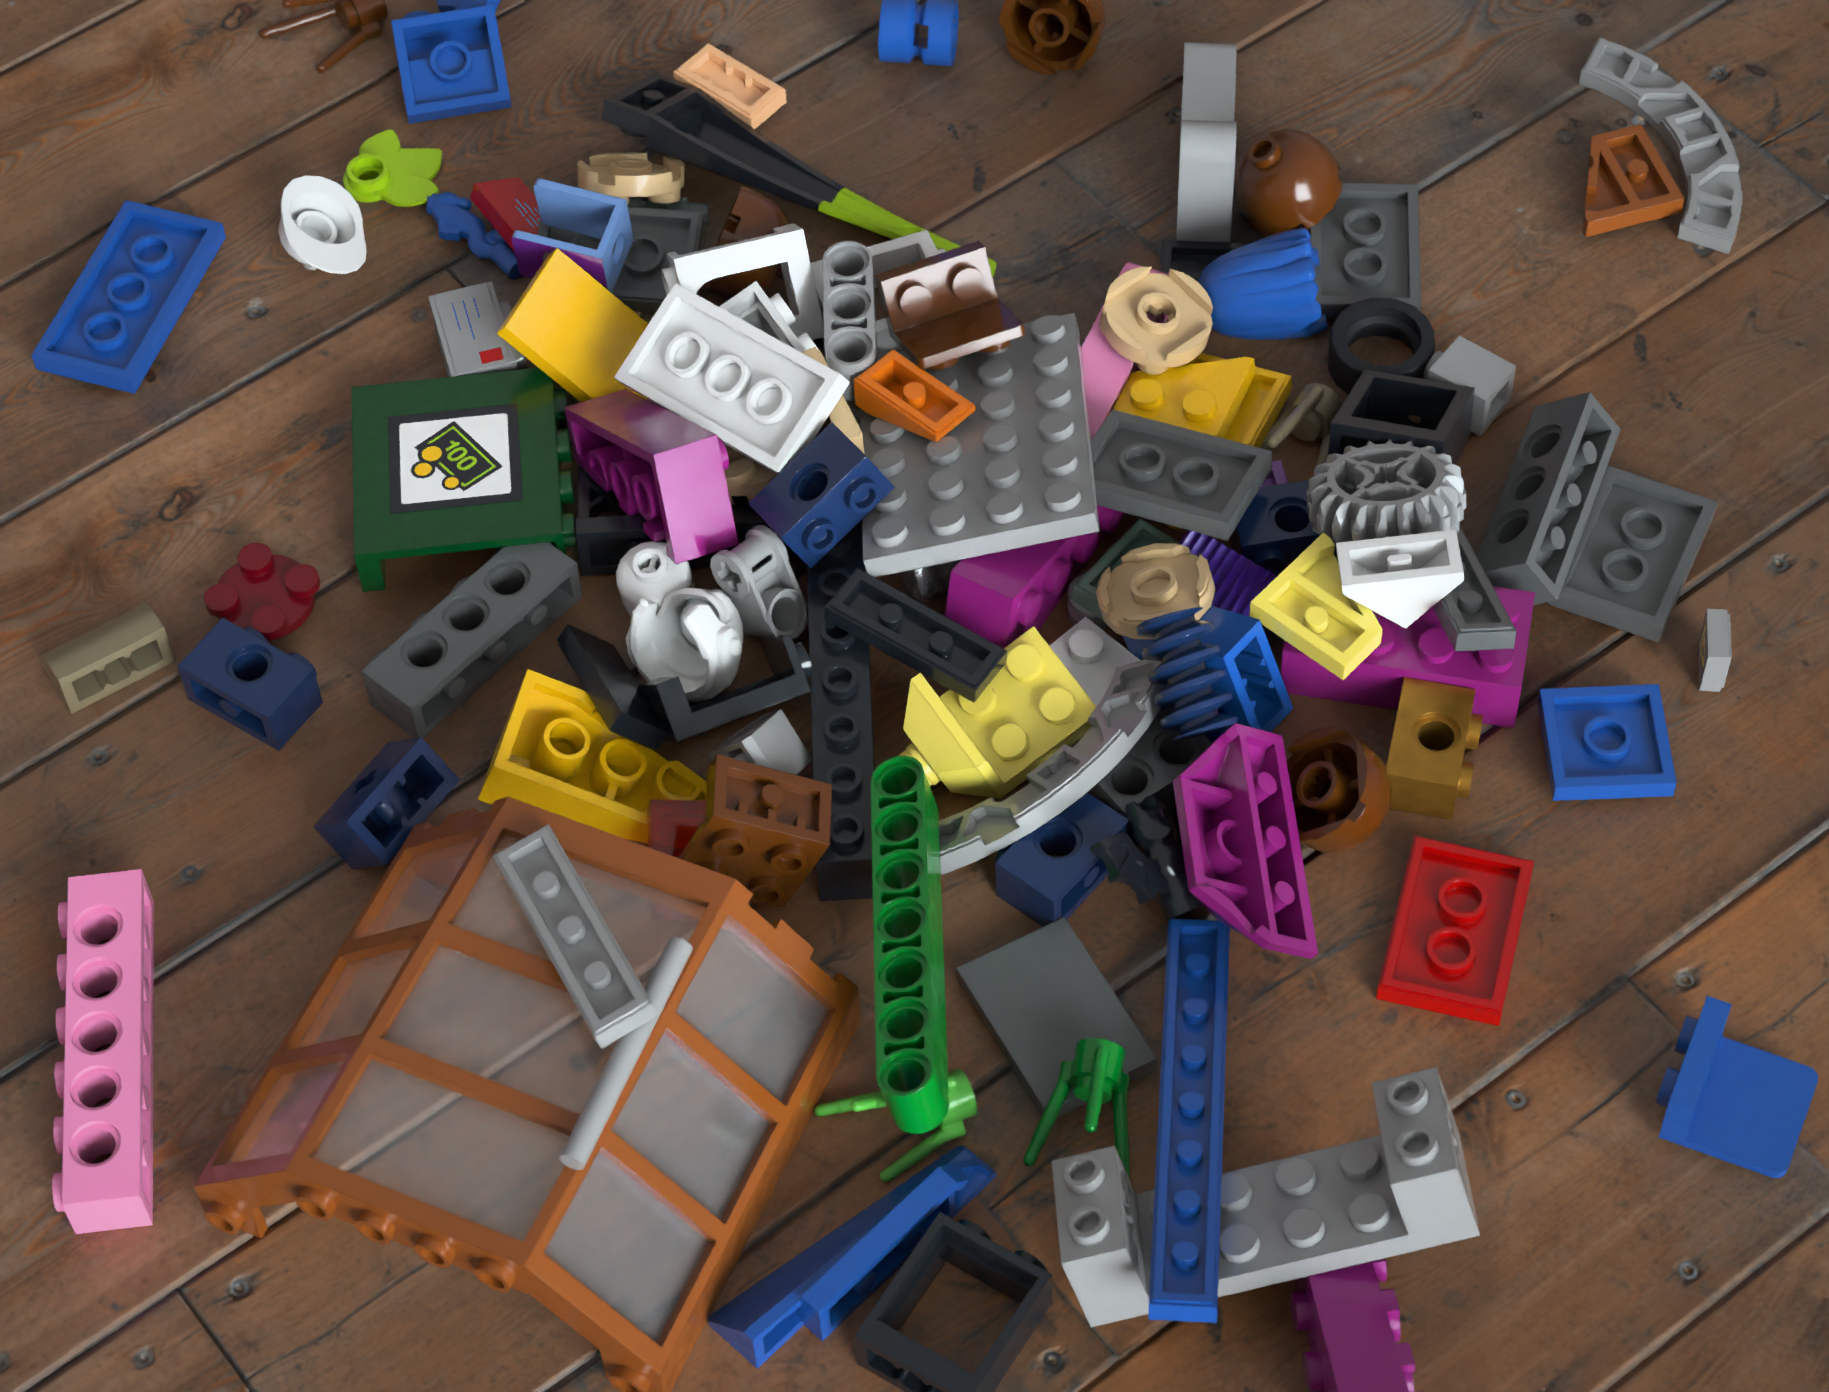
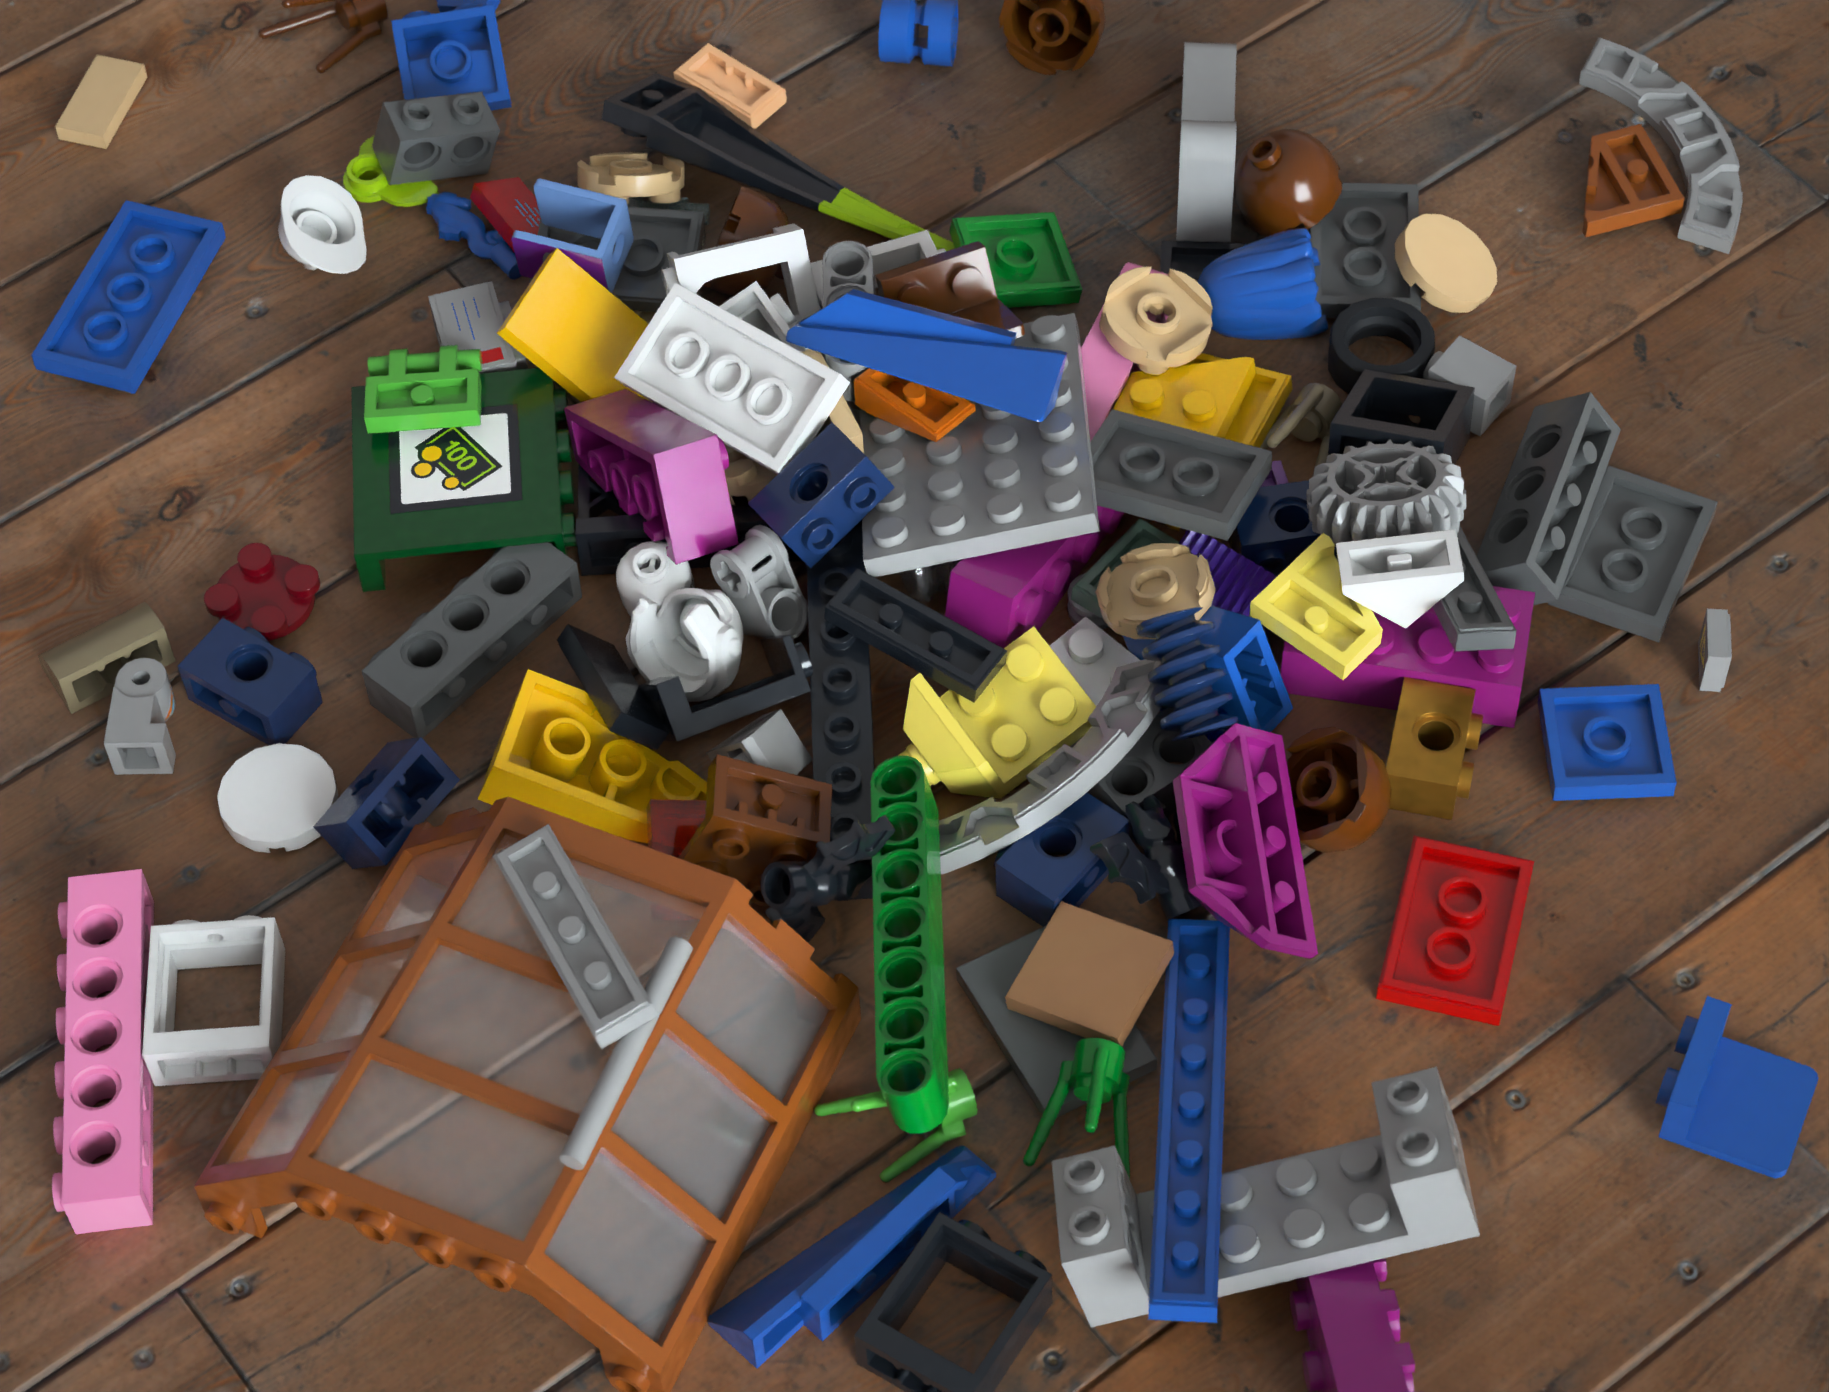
none -> tan tile [55,55,147,149]
none -> light grey leg [104,657,176,775]
none -> white window [142,915,285,1086]
none -> white tile [217,743,338,853]
none -> bright green plate [364,345,483,434]
none -> dark grey brick [372,92,500,185]
none -> black animal [761,815,895,943]
none -> blue wedge [786,289,1067,422]
none -> green tile [949,212,1083,308]
none -> medium nougat tile [1005,901,1174,1047]
none -> tan tile [1395,214,1497,313]

